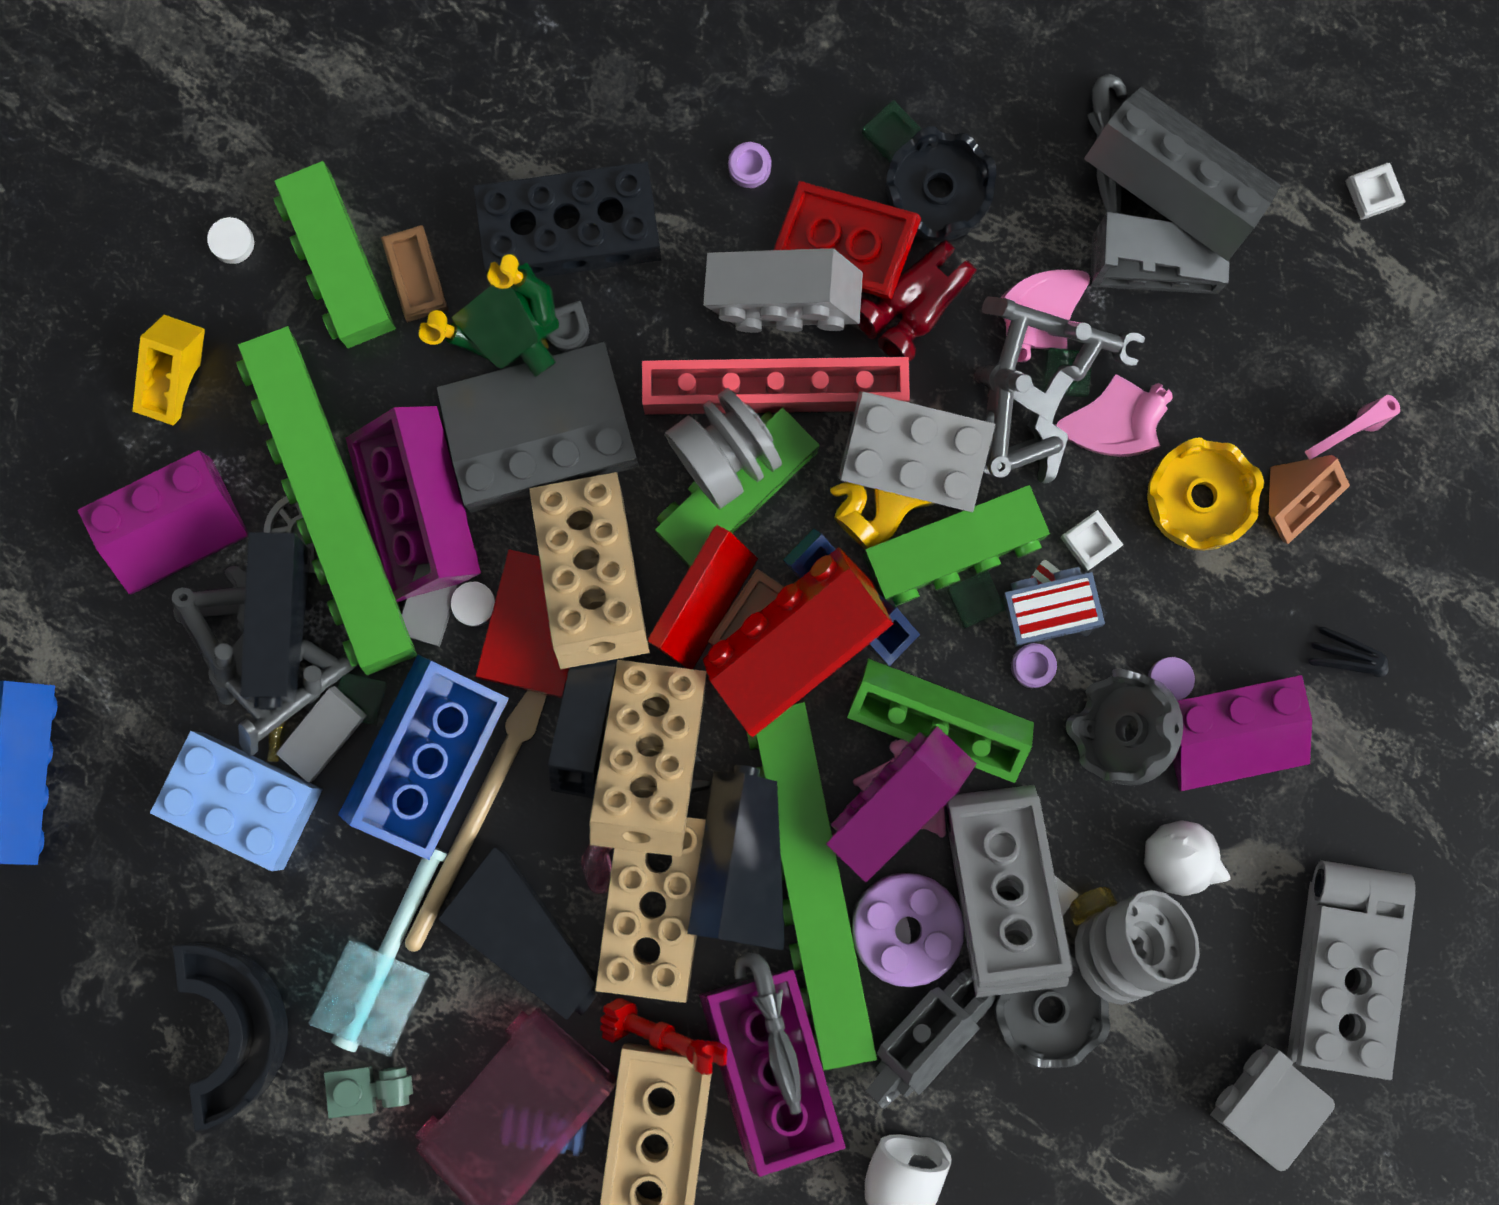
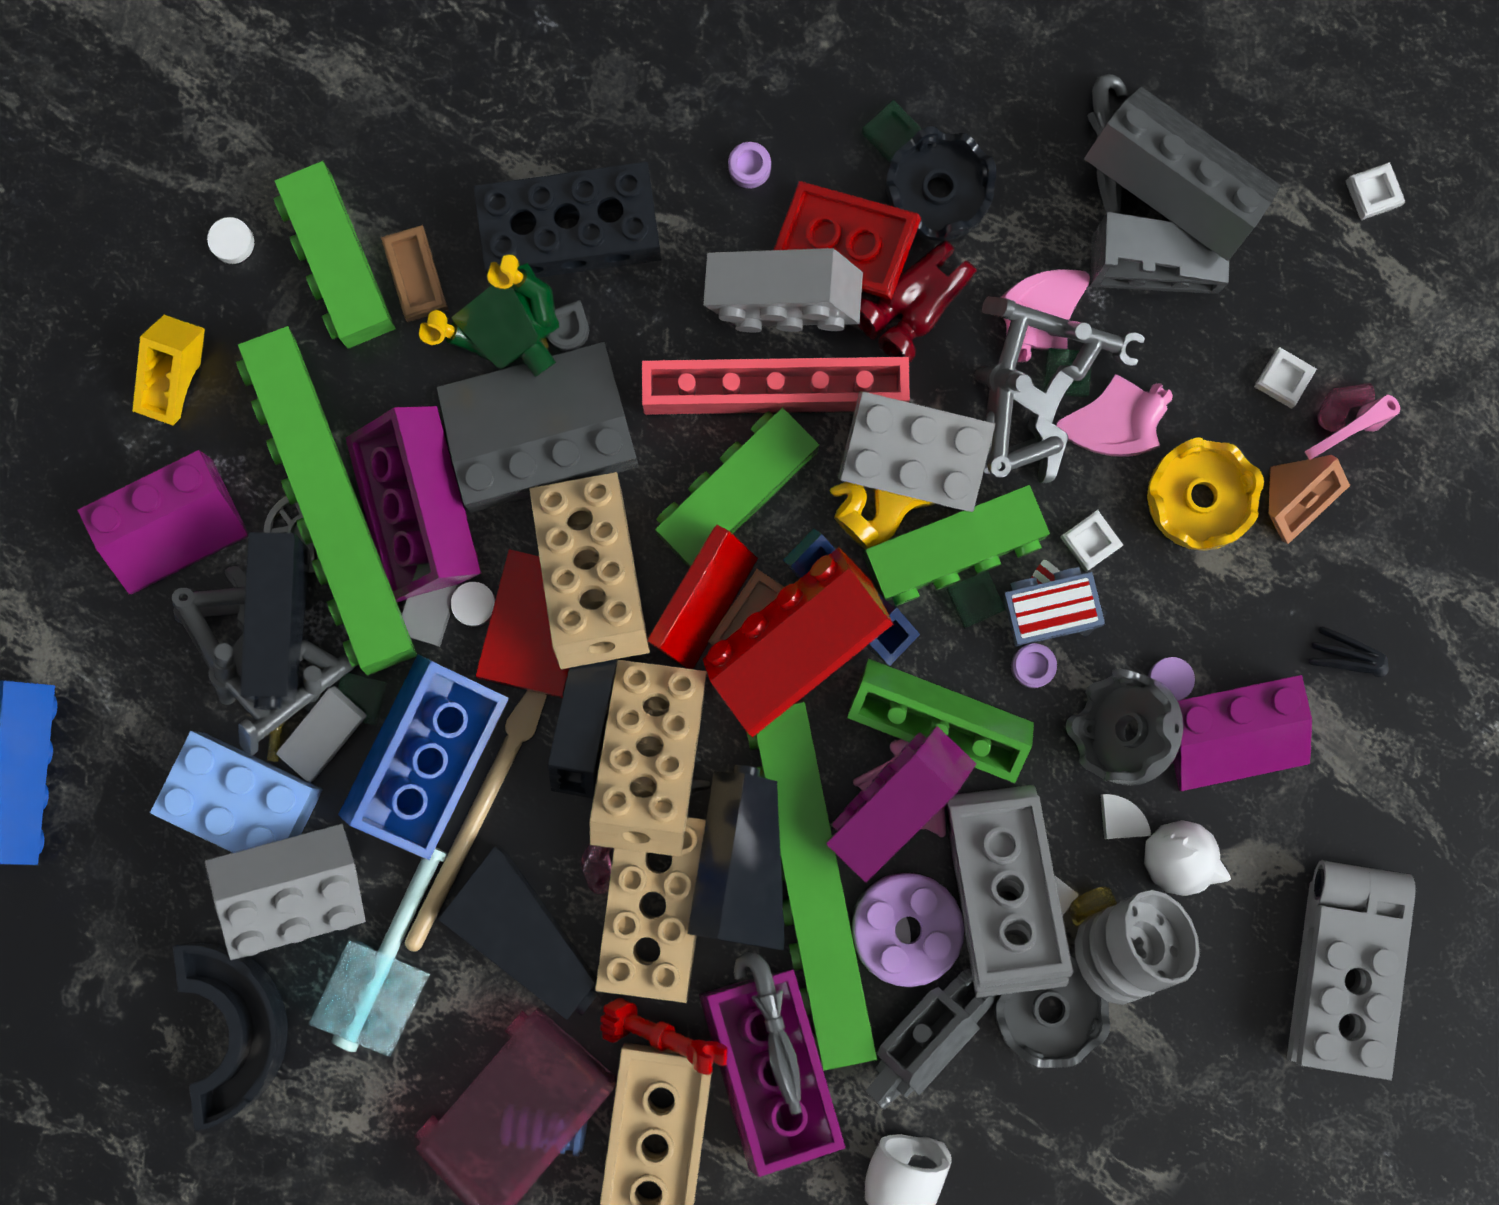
sand green plate [324,1065,413,1119] -> none
light grey wheel [665,388,782,510] -> none
light grey bracket [1210,1044,1335,1171] -> none
none -> light grey brick [205,824,366,960]
none -> white tile [1100,794,1151,839]
none -> white tile [1254,347,1317,408]
none -> clear pink arm [1317,383,1375,432]

